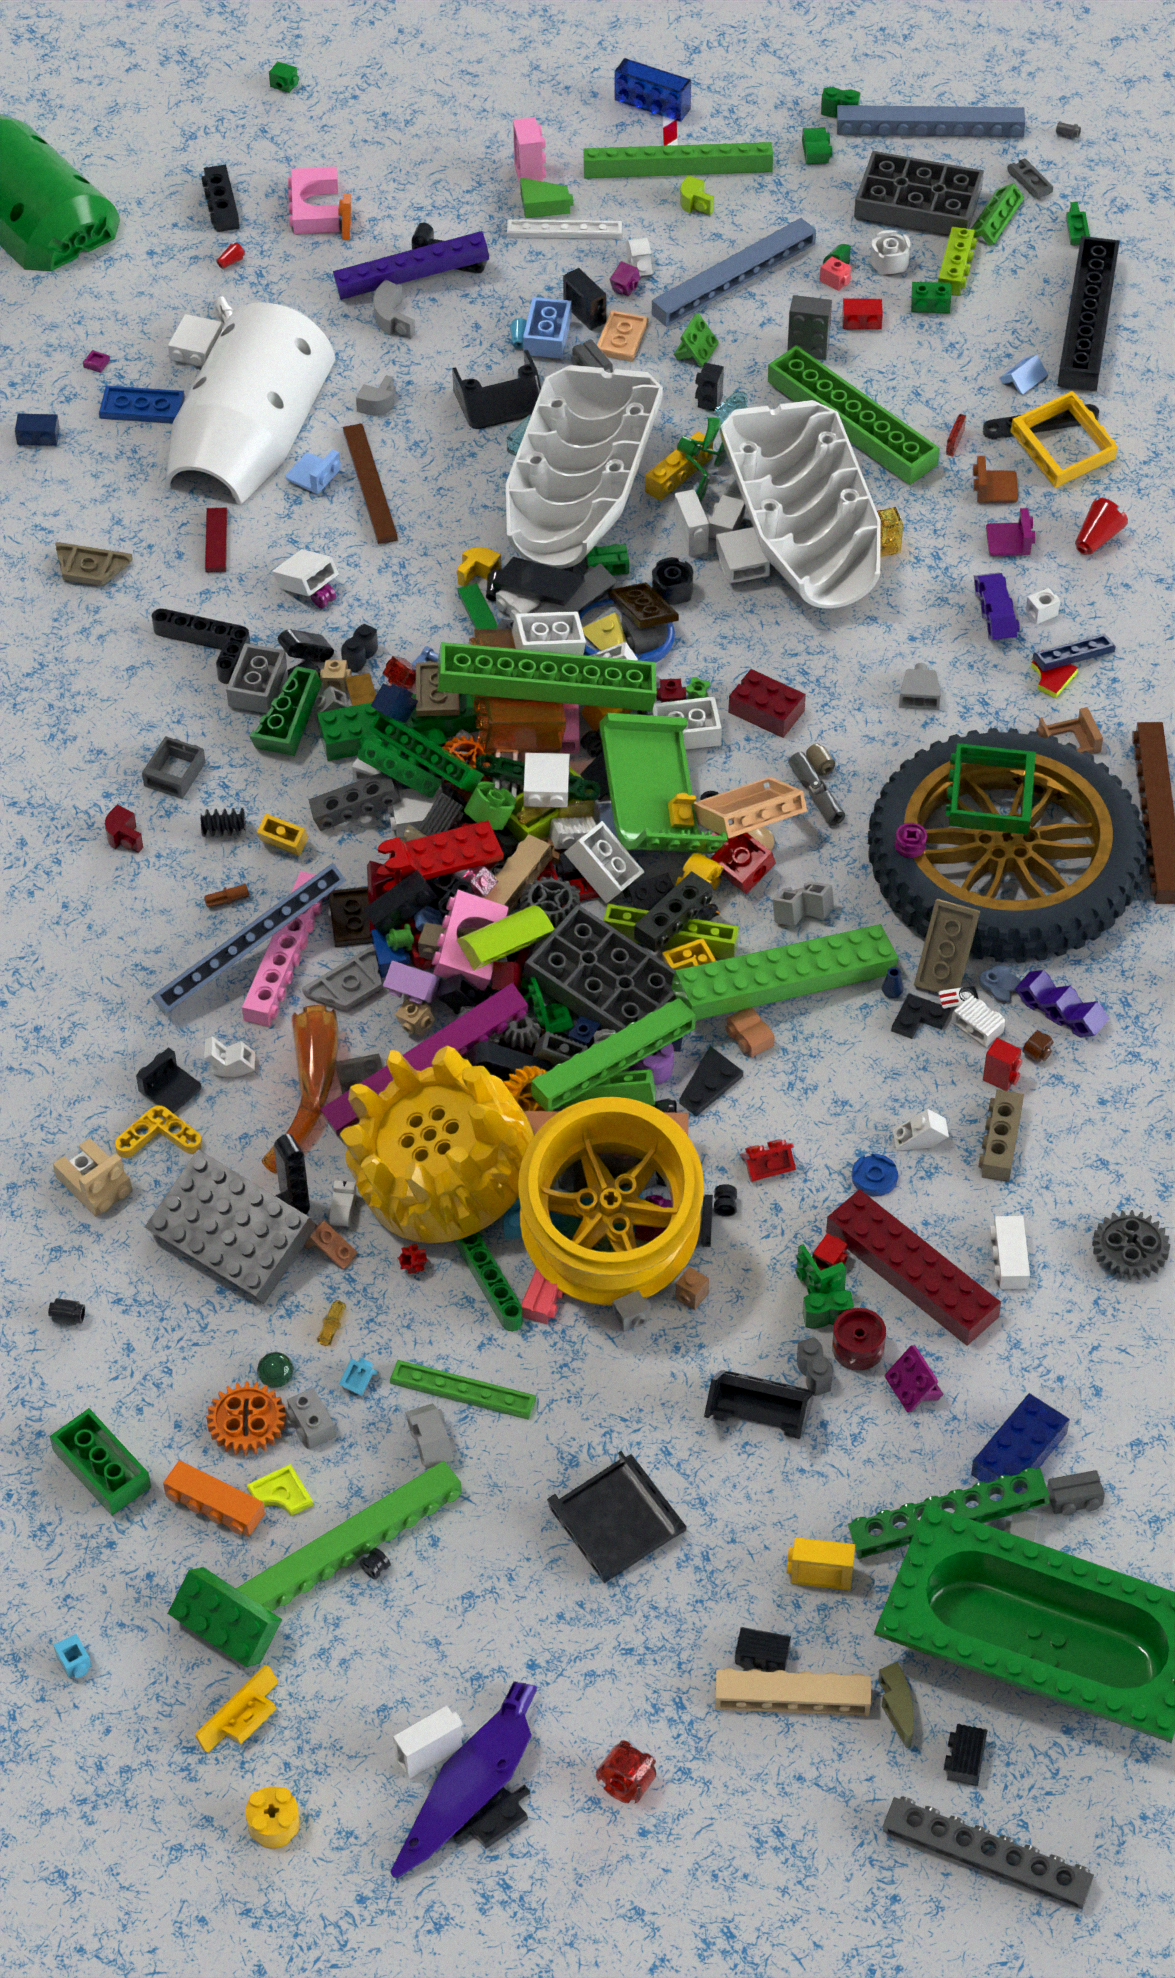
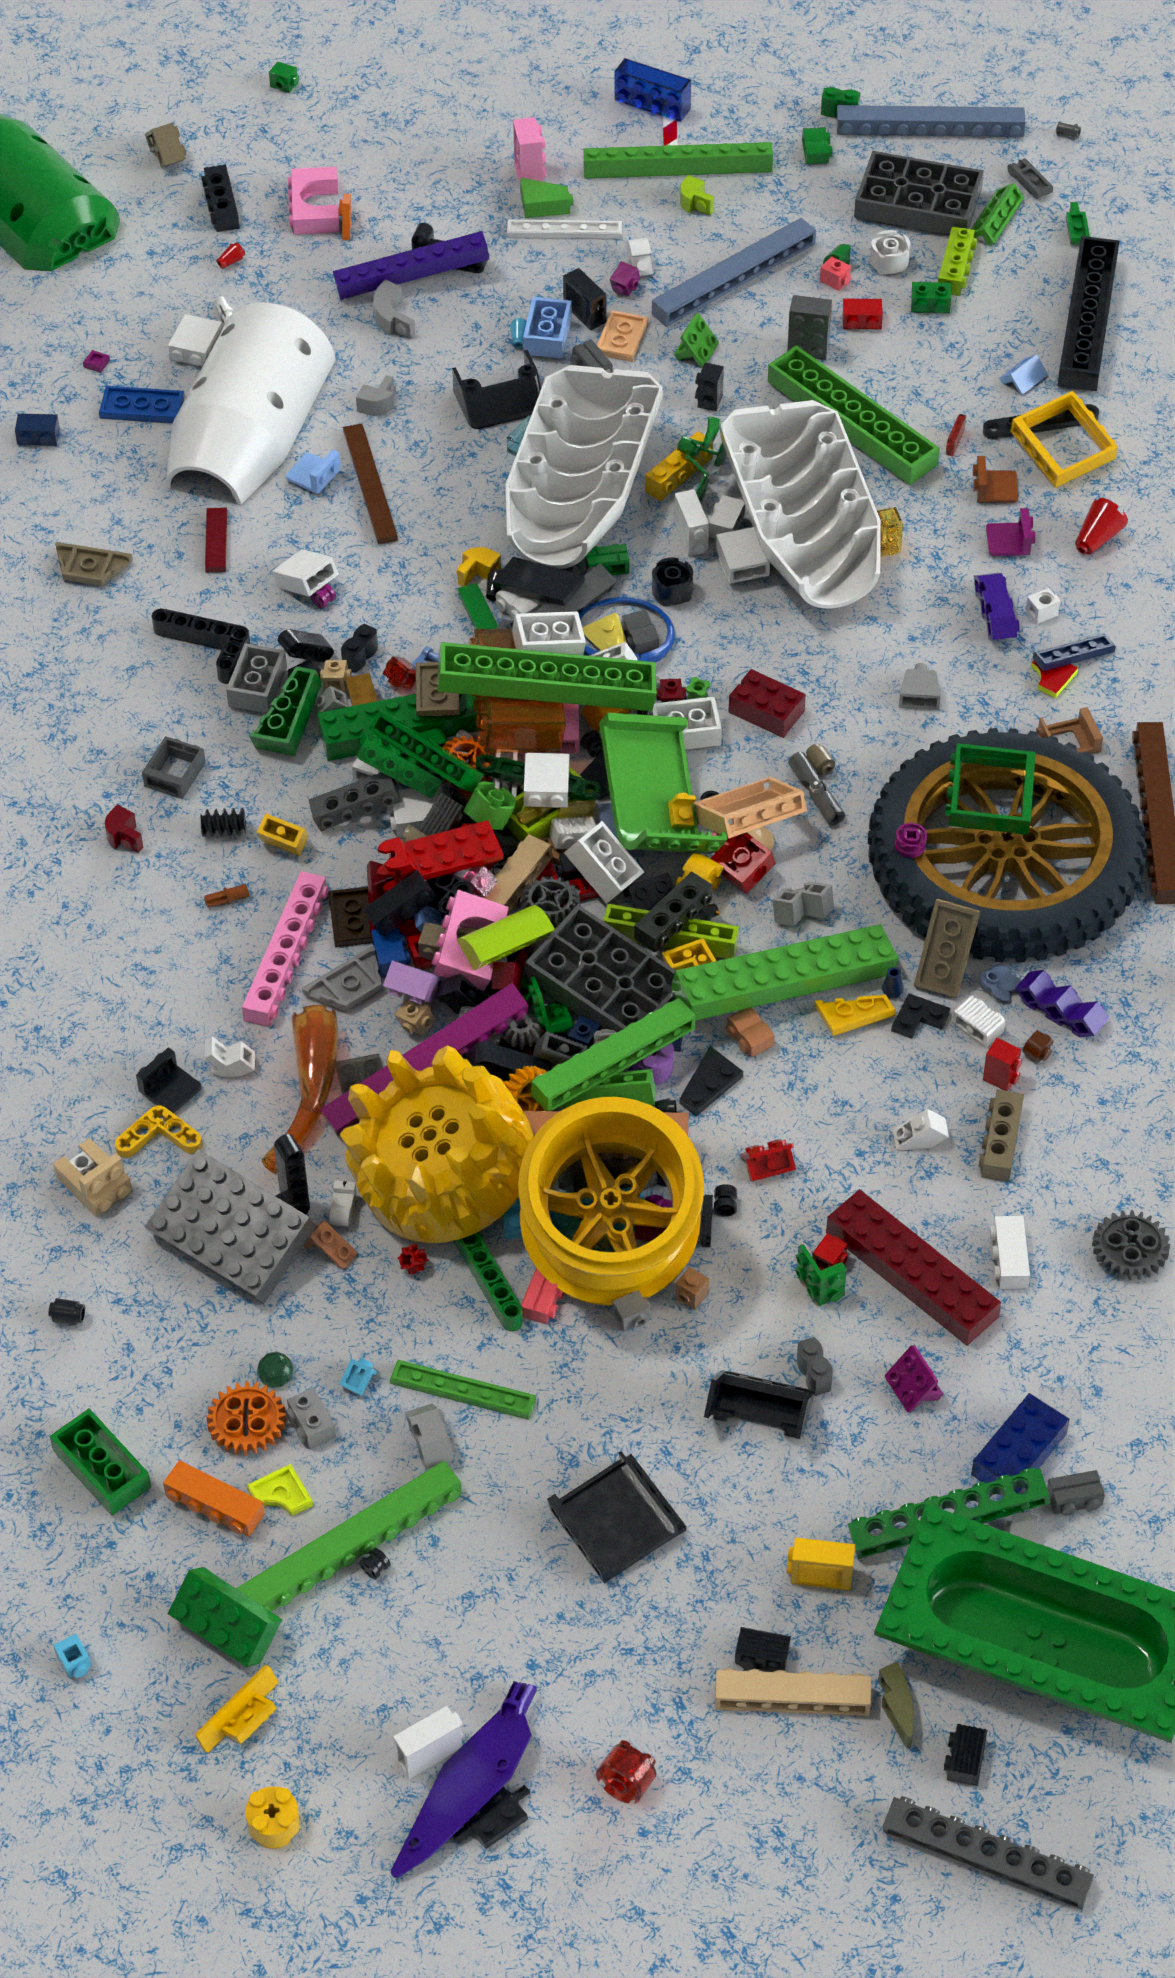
sand blue brick [151,863,346,1015] -> none
clear yellow axle [317,1300,346,1346] -> none
dark blue brick [371,683,418,723] -> none
bright green brick [386,924,414,951] -> none
dark brown tile [608,582,679,629] -> none
clear light blue piece [715,391,748,424] -> none
green brick [802,1290,854,1329] -> none
dark red wheel [832,1308,886,1370] -> none
blue tile [851,1154,898,1197] -> none
sticker [939,986,979,1008] -> none
none -> dark tan brick [144,122,186,168]
none -> yellow wing [814,994,895,1036]

